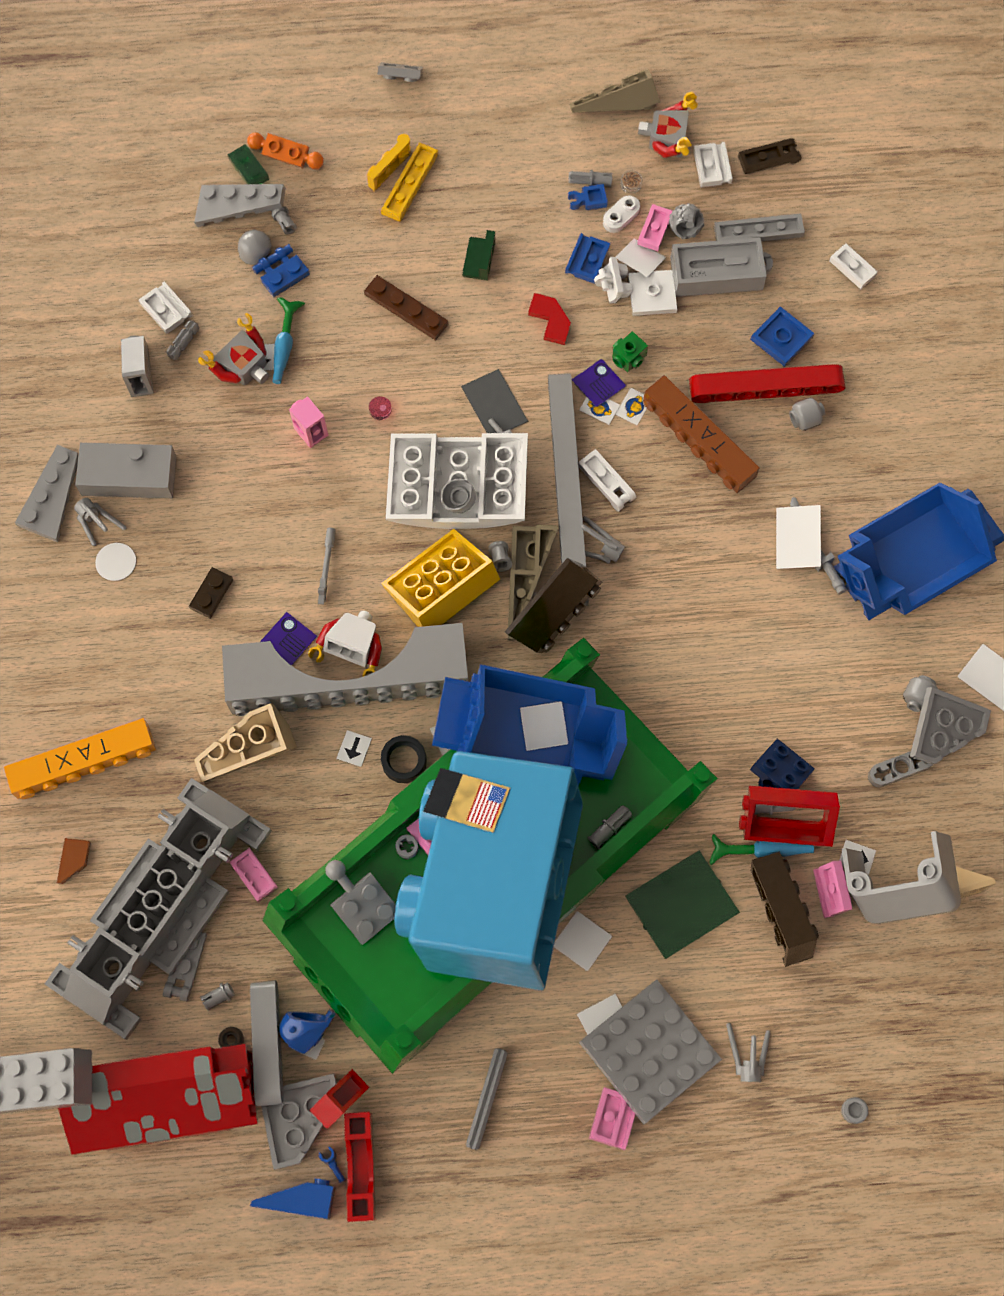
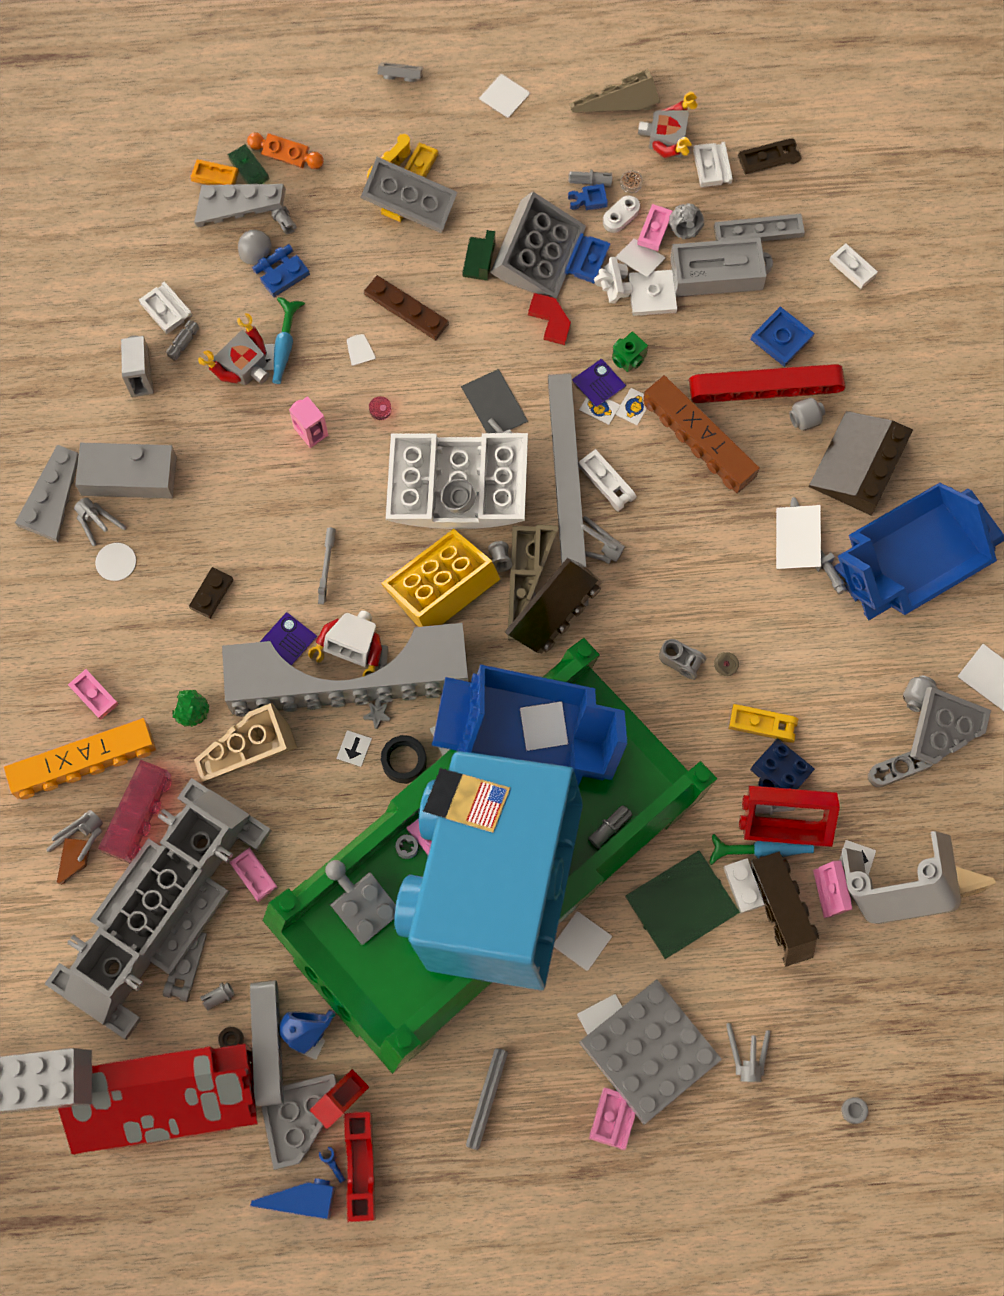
none -> light grey plant [46,810,103,862]
none -> bright pink plate [68,669,119,720]
none -> clear pink brick [98,760,172,864]
none -> green piece [172,690,210,727]
none -> light orange plate [190,159,239,185]
none -> white sticker [347,334,376,366]
none -> light grey plate [360,157,457,233]
none -> light grey piece [363,645,390,729]
none -> white sticker [479,74,530,118]
none -> light grey slope [490,192,586,298]
none -> light grey piece [659,639,707,680]
none -> dark tan tile [714,652,739,676]
none -> white plate [723,859,765,914]
none -> yellow plate [728,704,799,743]
none -> slope [809,411,913,516]

